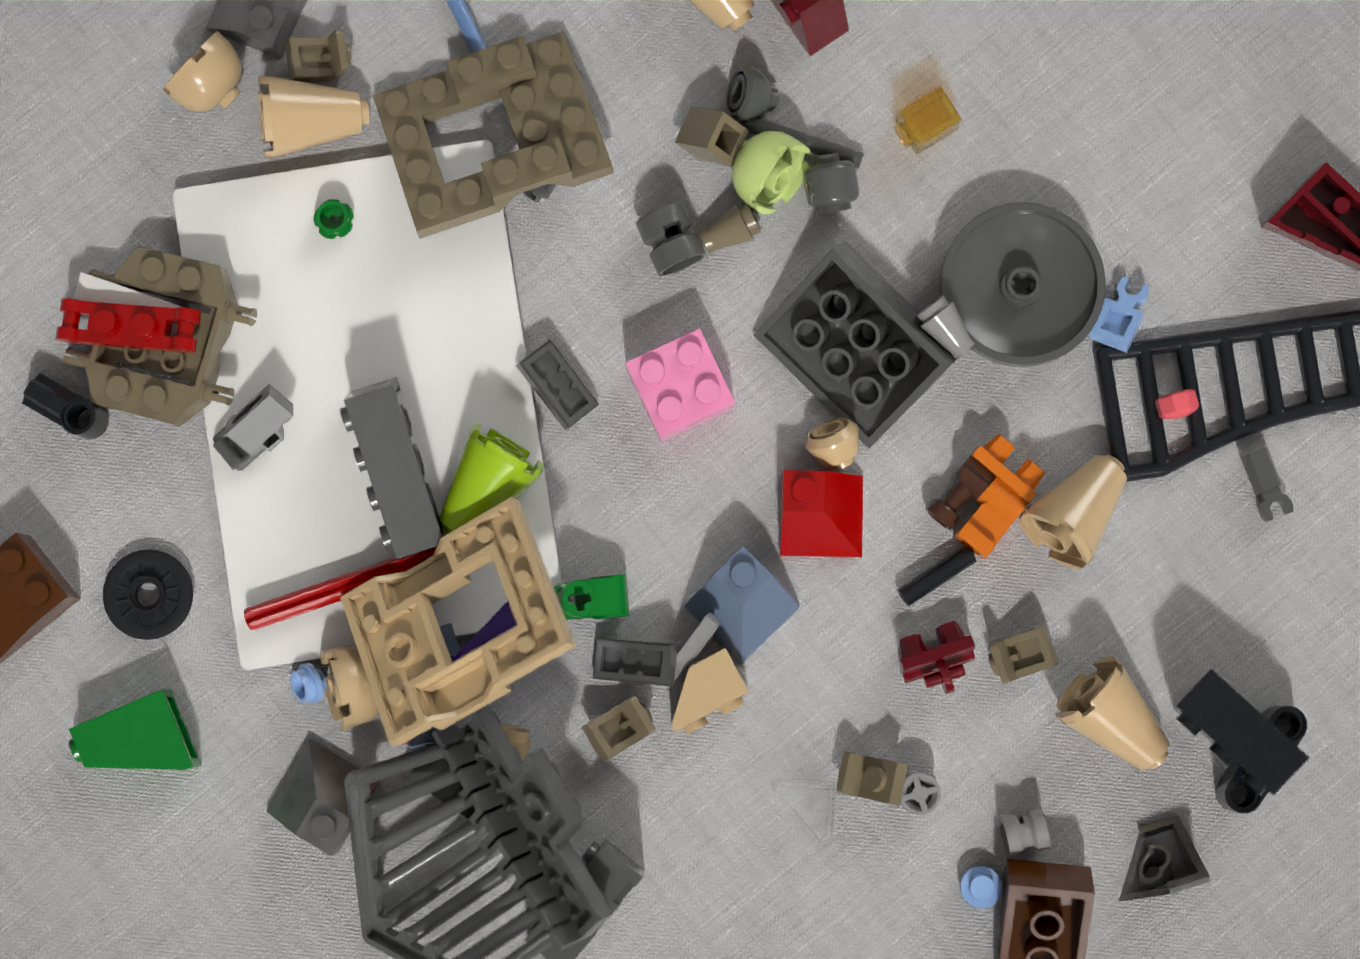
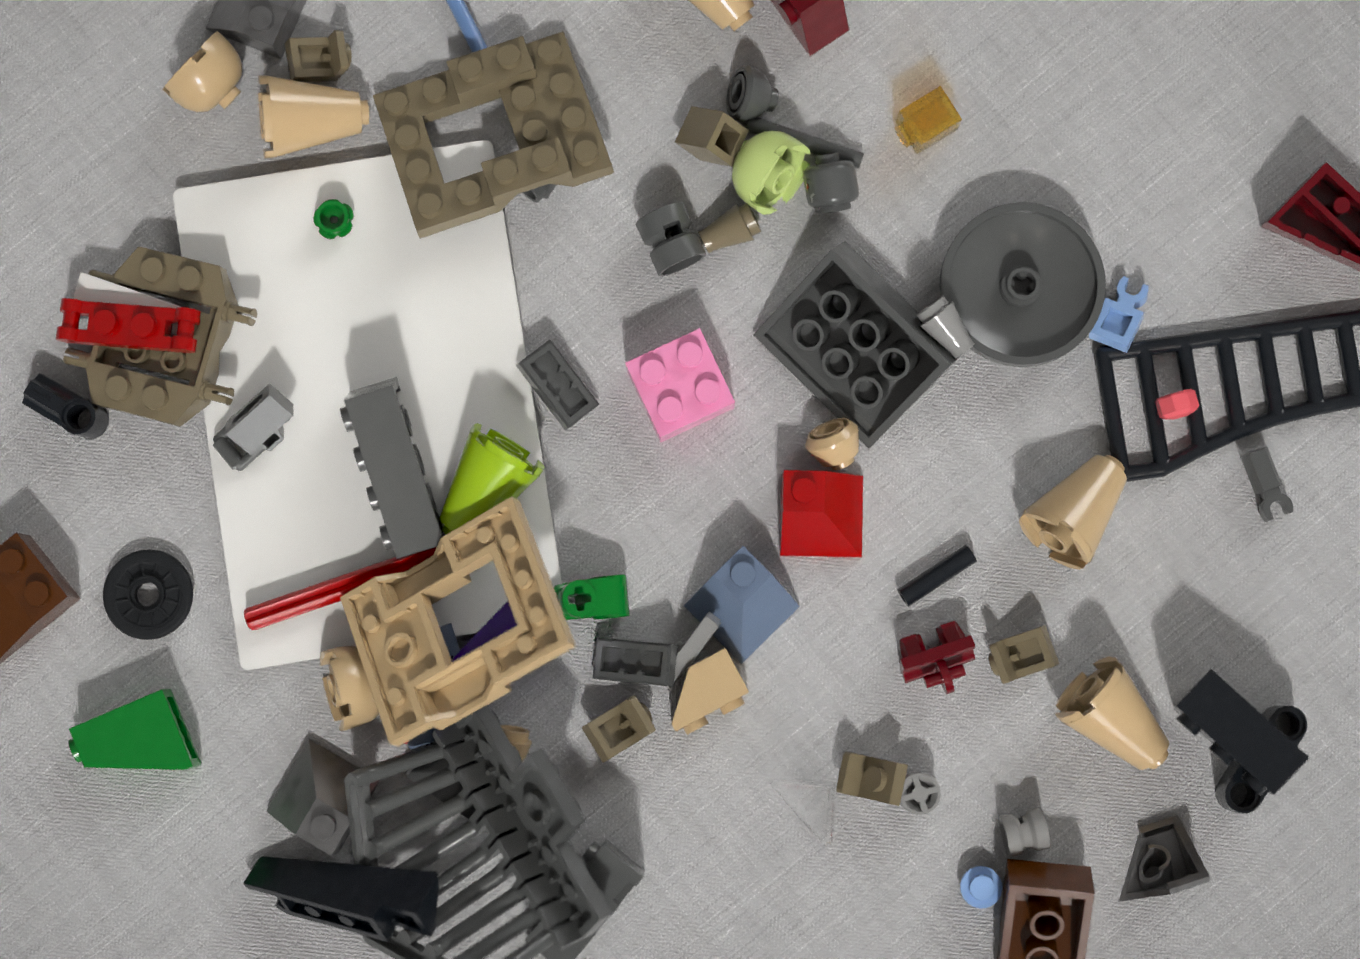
light blue plate [290,662,327,704] -> none
orange hips [925,434,1045,560] -> none
none -> black wedge [243,856,439,942]

